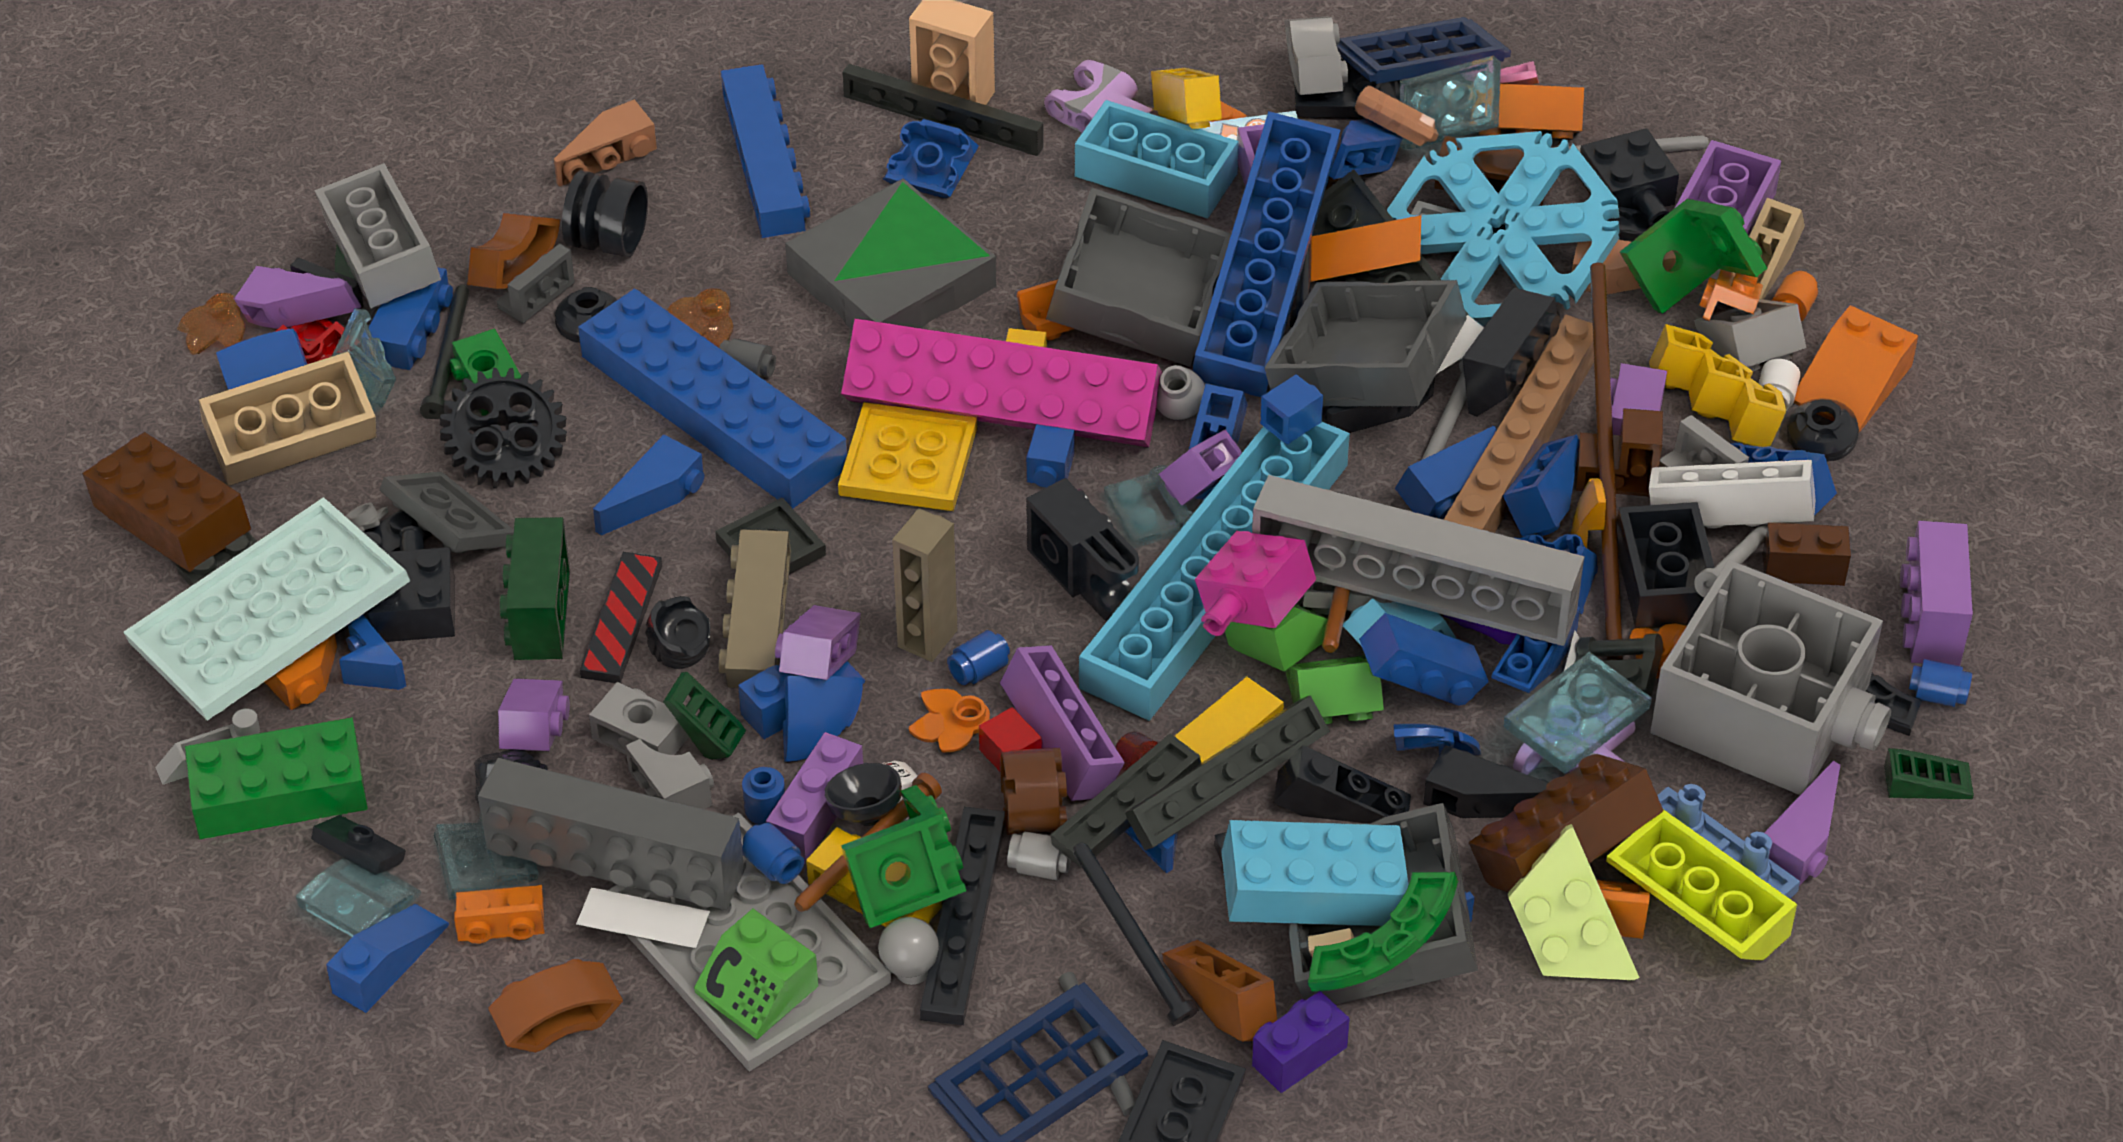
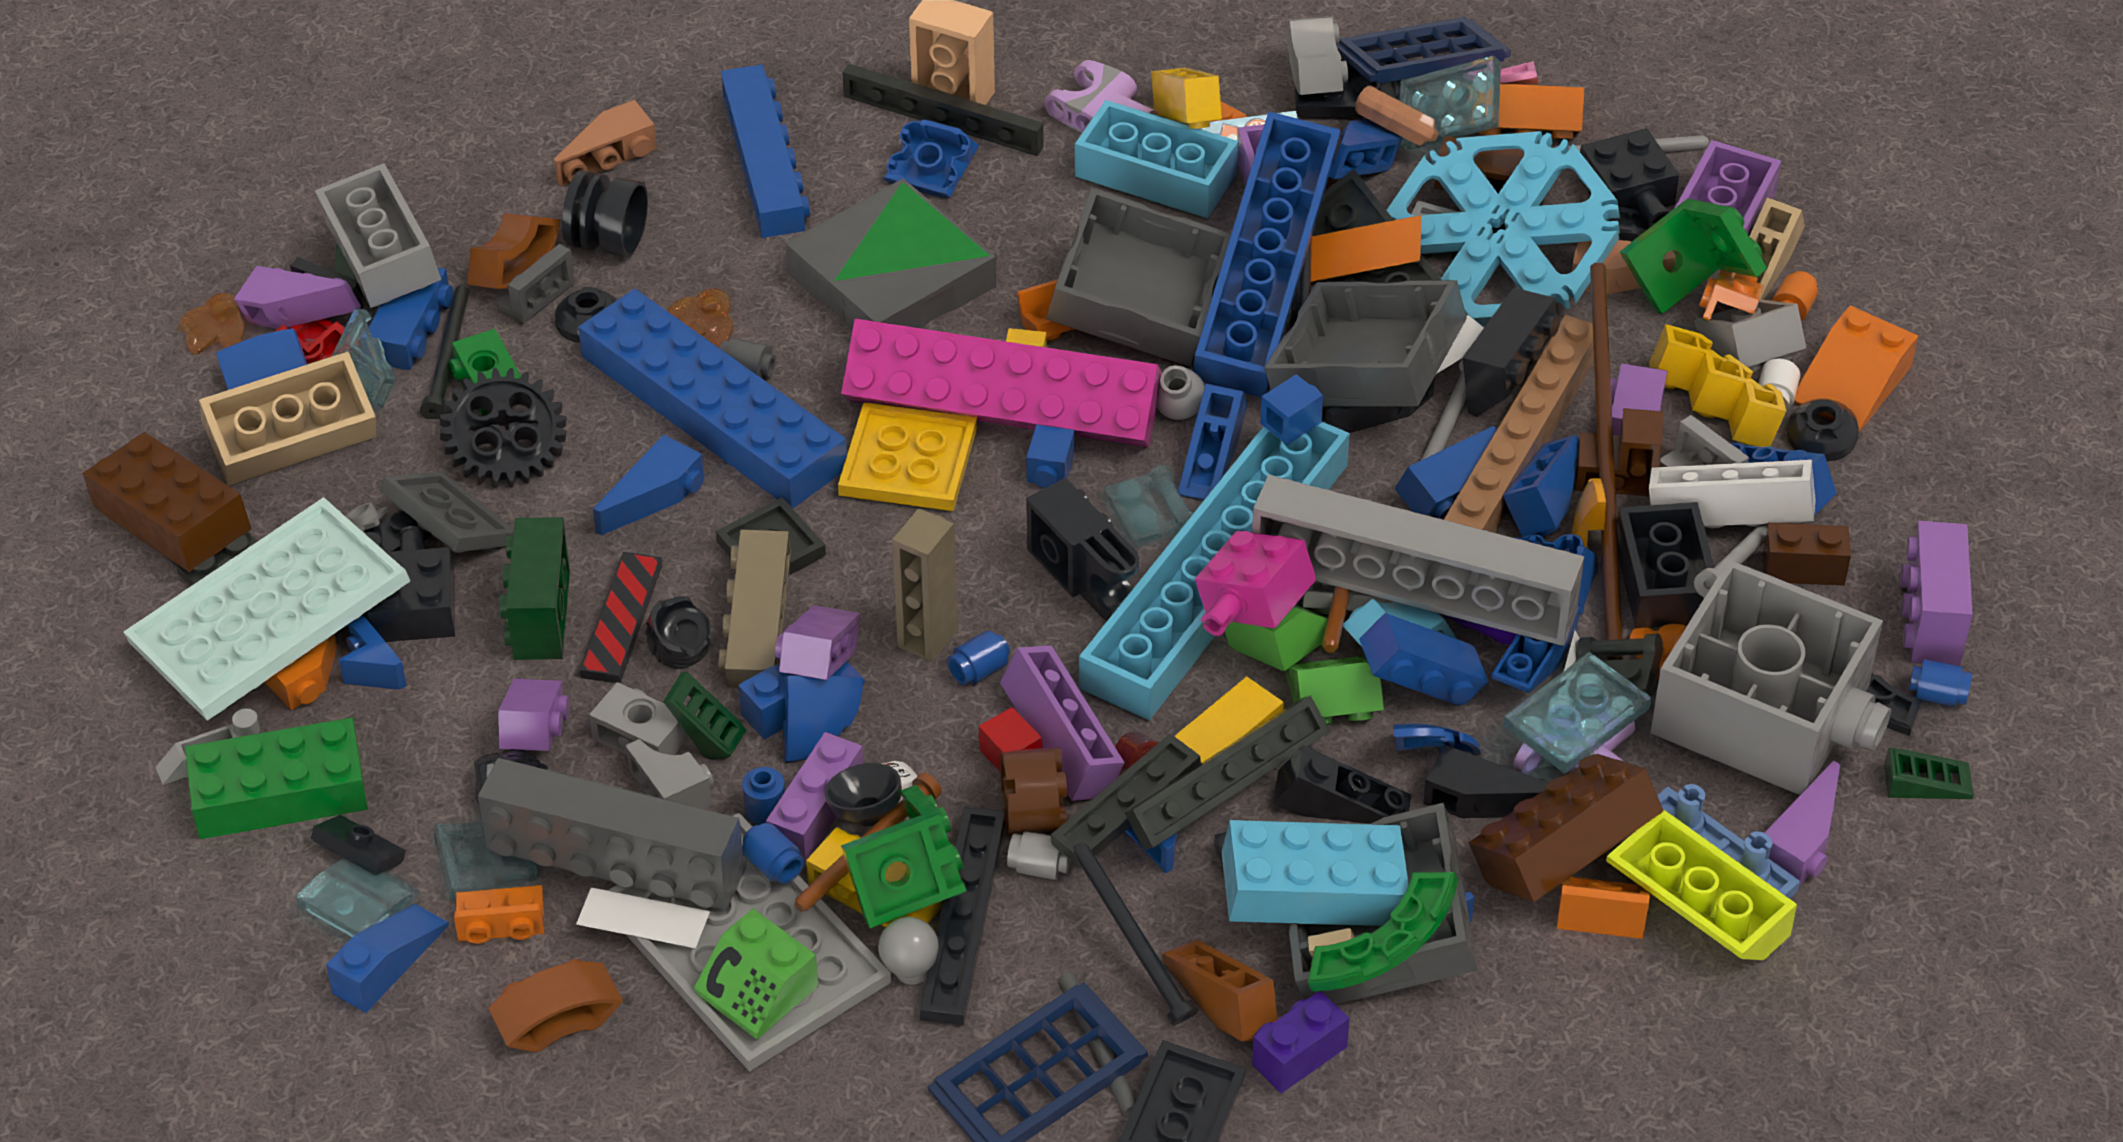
orange plate [909,689,990,752] -> none
medium lavender slope [1159,429,1242,506] -> none
yellowish green wing [1508,824,1639,980] -> none

